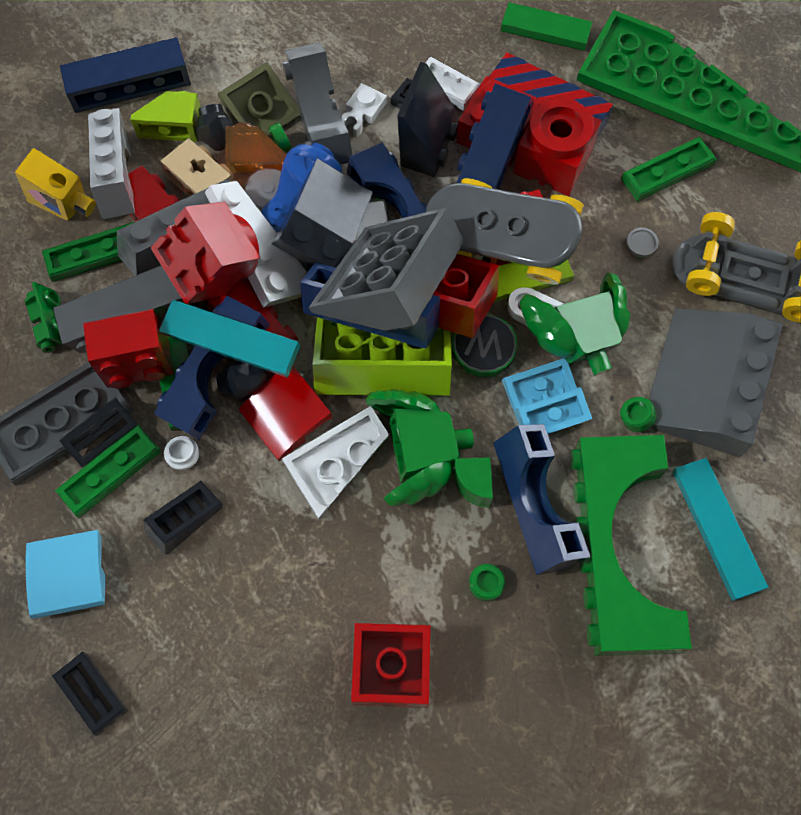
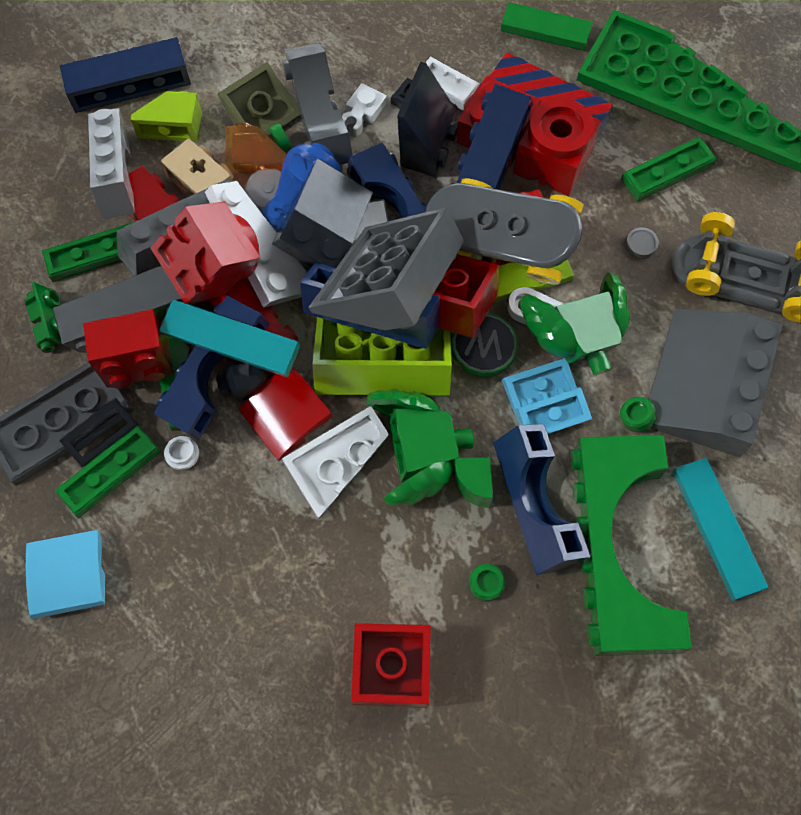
yellow torso [15,148,96,220] -> none
black tile [52,651,129,736] -> none
black slope [143,481,223,555] -> none
black rock [196,104,234,151] -> none

